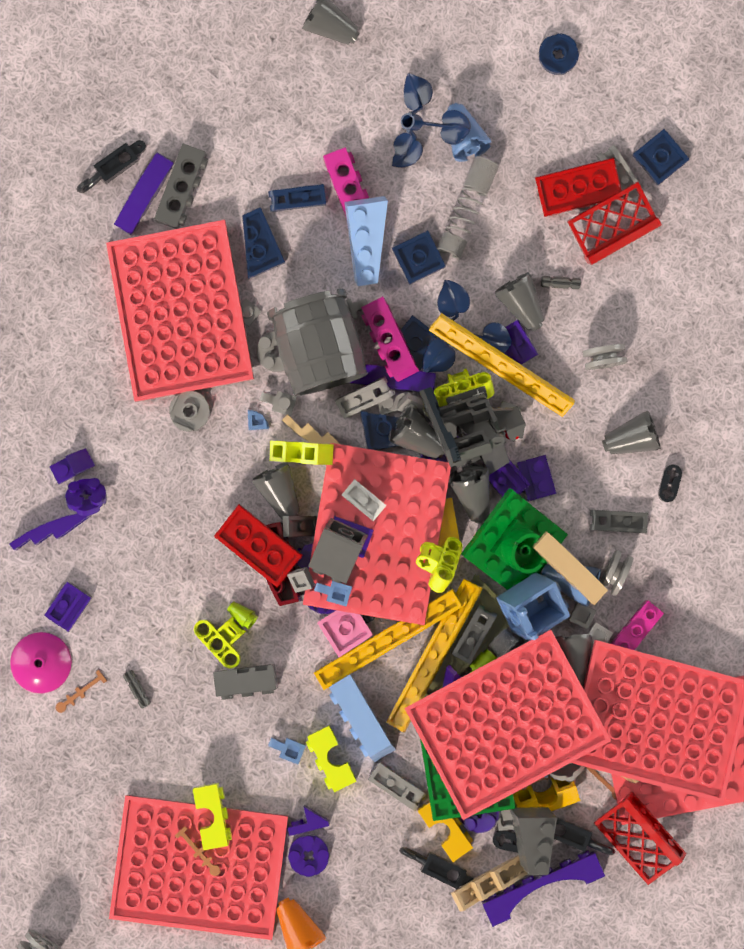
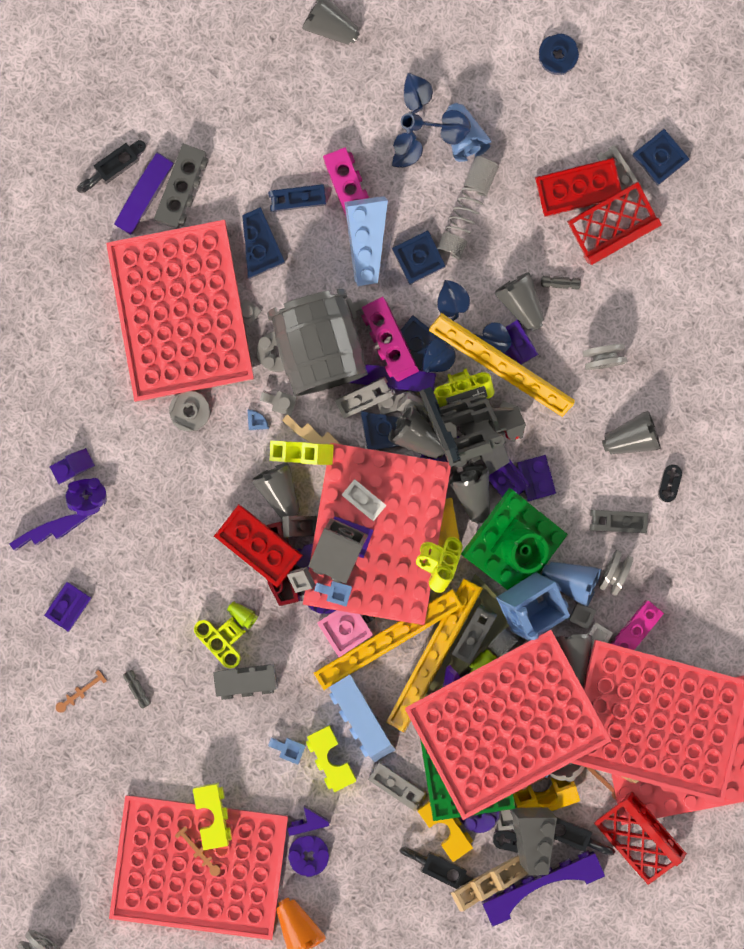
dark pink dish [10,632,72,693] -> none
tan slope [532,532,608,605] -> none

